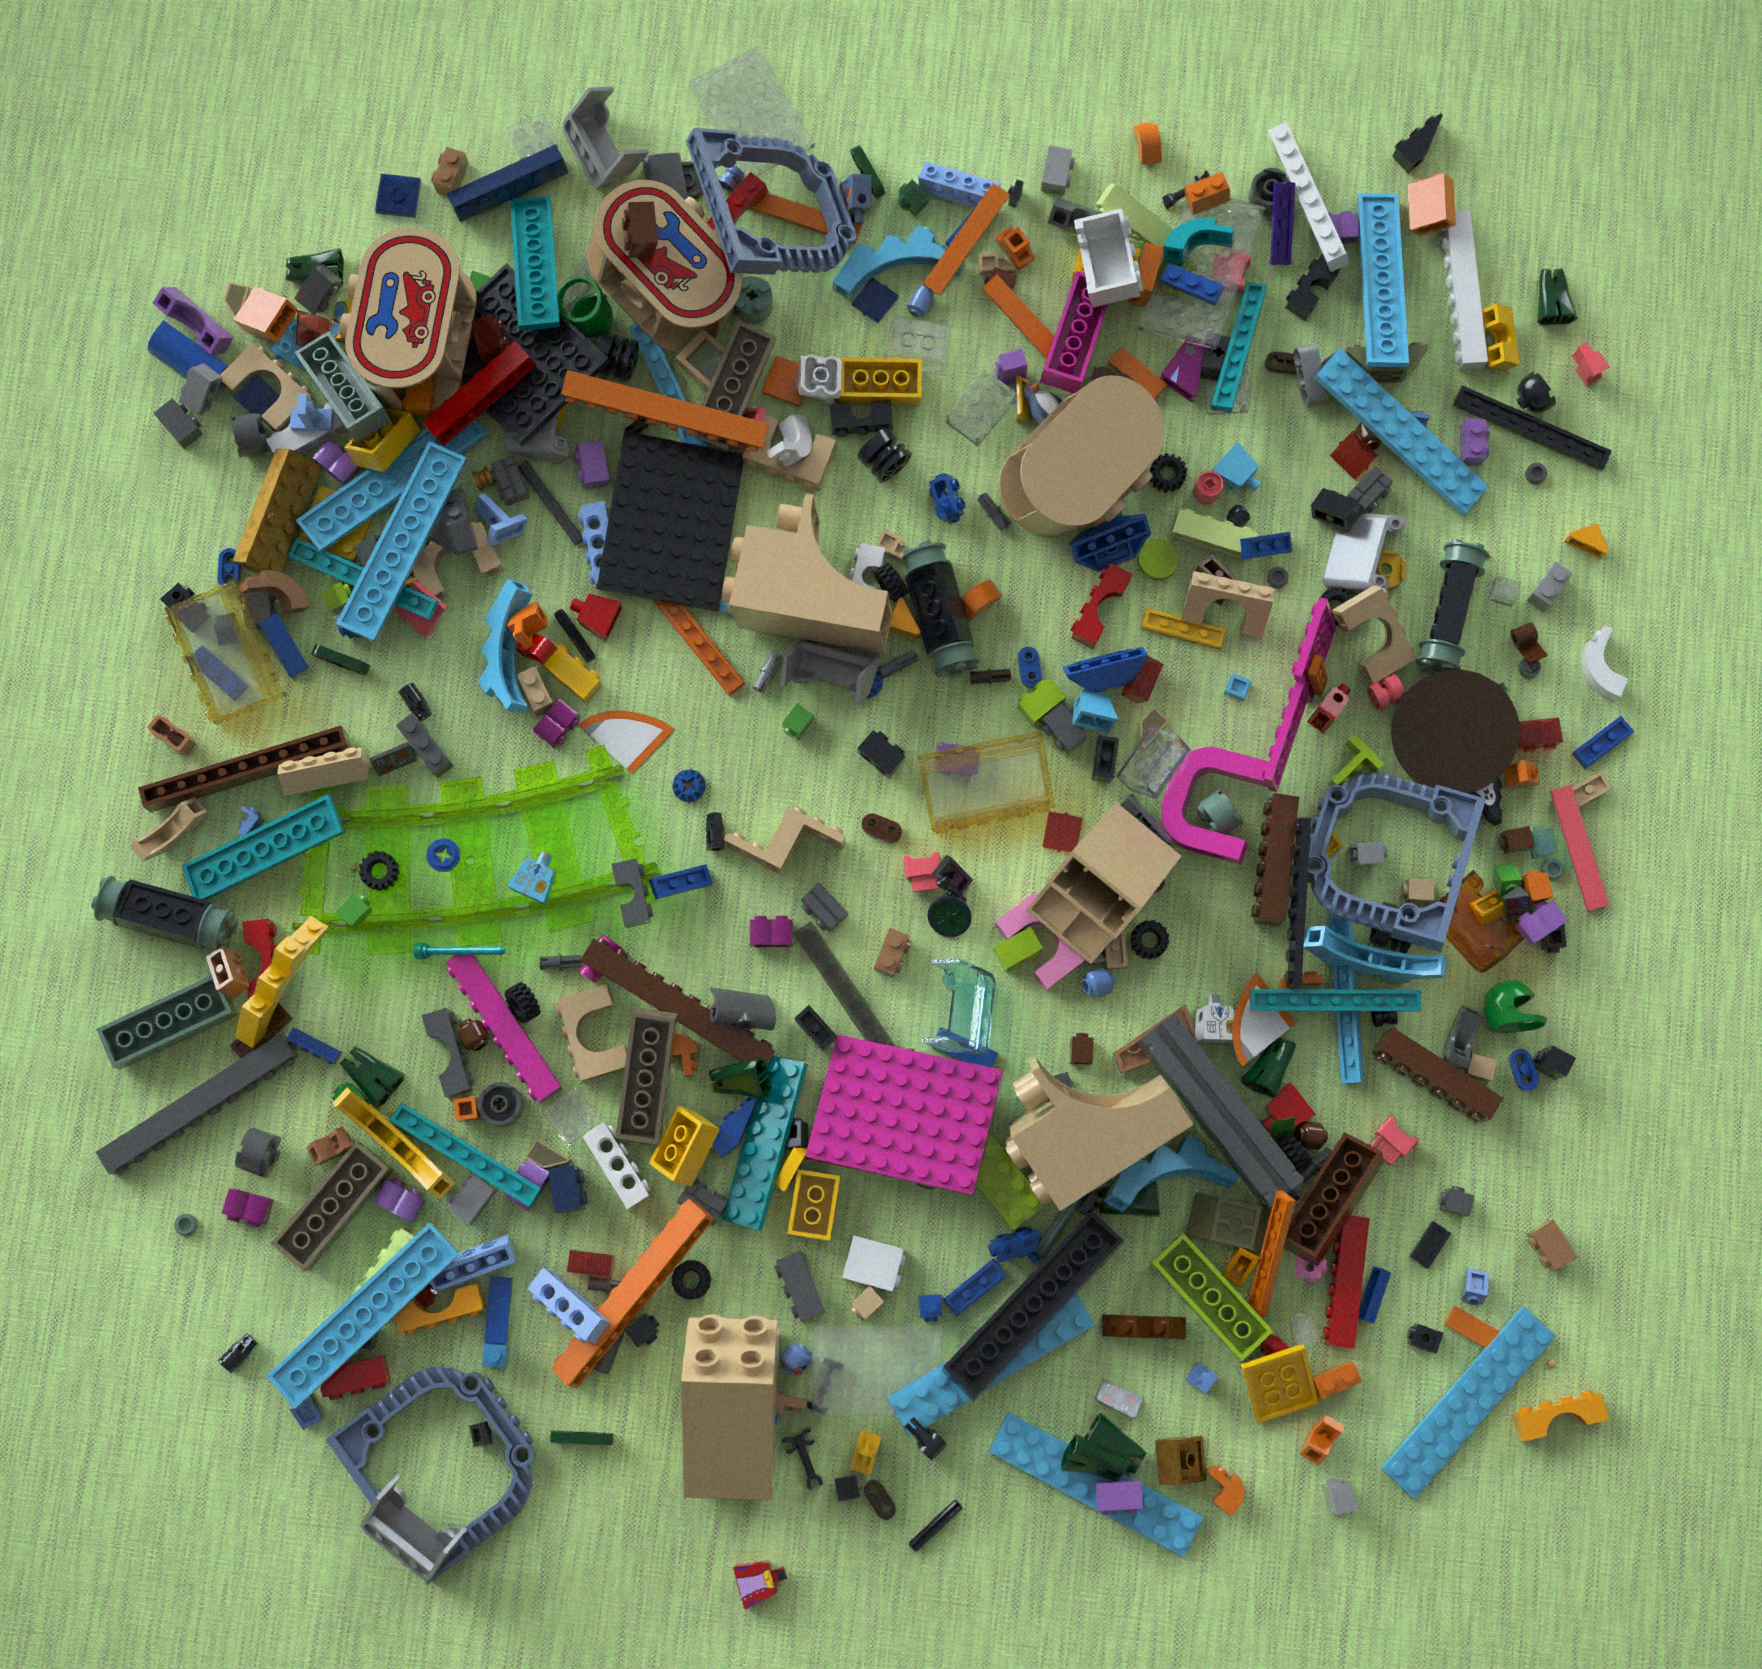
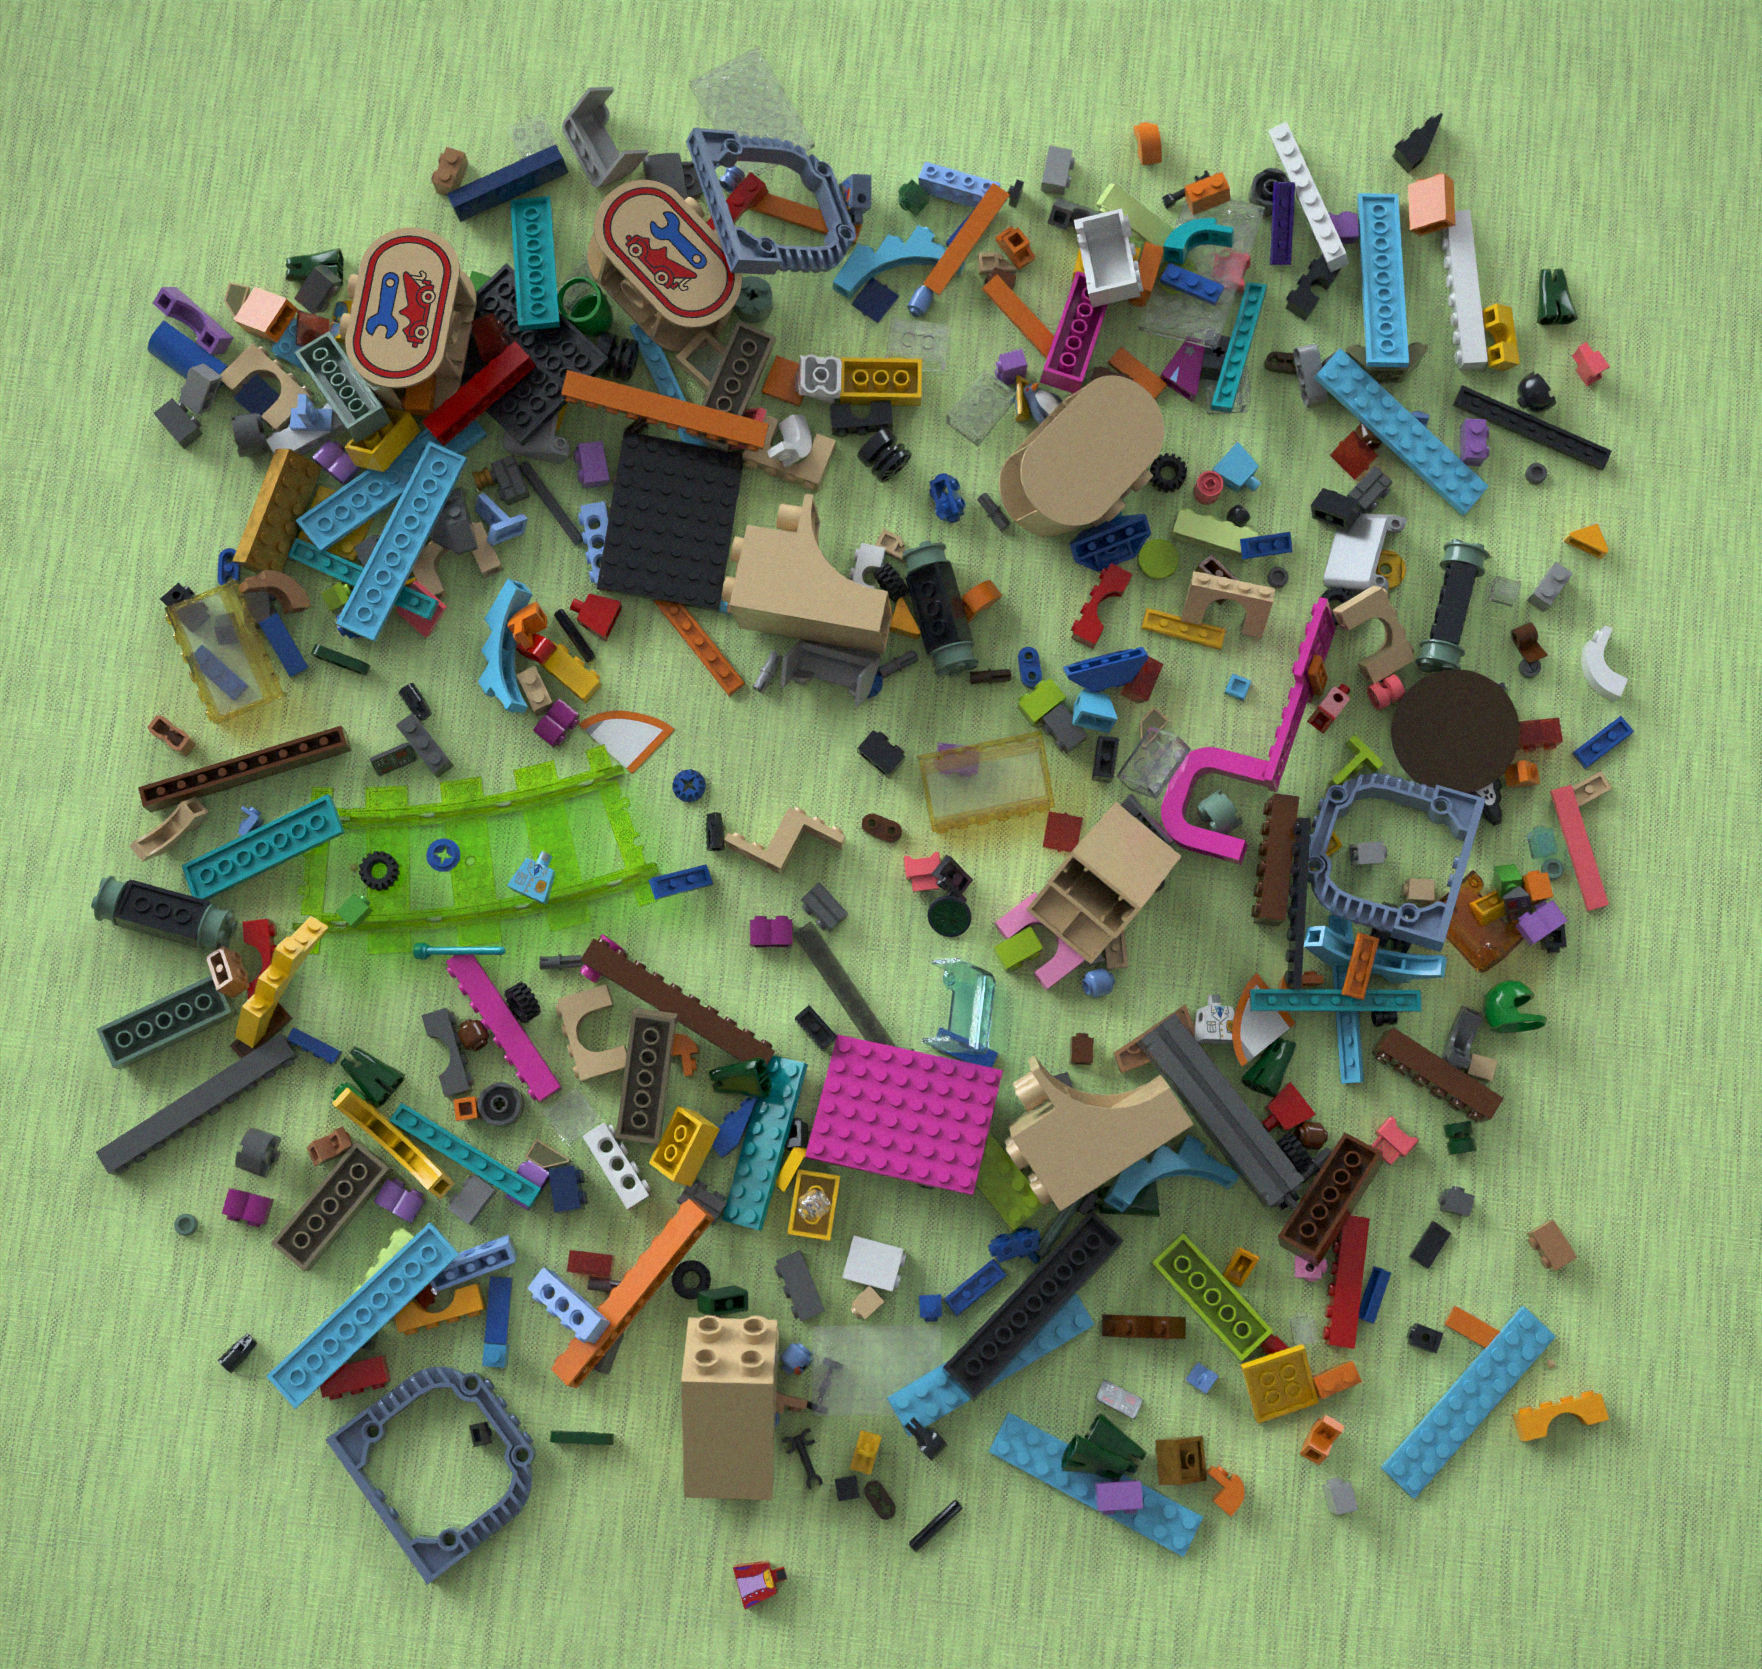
tan slope [277,747,369,796] -> none
medium blue bracket [290,1396,323,1430] -> none
light grey windscreen [361,1474,467,1581] -> none
clear blue tile [375,174,421,218] -> none
dark grey arch [612,858,654,928] -> none
reddish brown brick [622,201,658,258] -> none
black brick [624,1314,660,1348] -> none
dark grey panel [710,987,776,1031] -> none
bright green brick [782,703,814,739] -> none
dark green beam [850,145,885,199] -> none
medium nougat brick [874,928,911,978] -> none
black tyre [1130,920,1170,960] -> none
olive slope [1186,1193,1271,1253] -> none
orange tile [1248,1190,1295,1317] -> none
bright green sticker [1270,1117,1297,1142] -> none
medium blue bracket [1461,1268,1489,1305] -> none
reddish brown brick [1499,826,1535,854] -> none
blue plate [1509,1049,1539,1091] -> none
black brick [1533,1046,1576,1080] -> none
none -> dark green brick [697,1285,748,1317]
none -> clear head [797,1189,831,1222]
none -> orange tile [1341,932,1380,1000]
none -> dark green wheel [1443,1121,1477,1155]

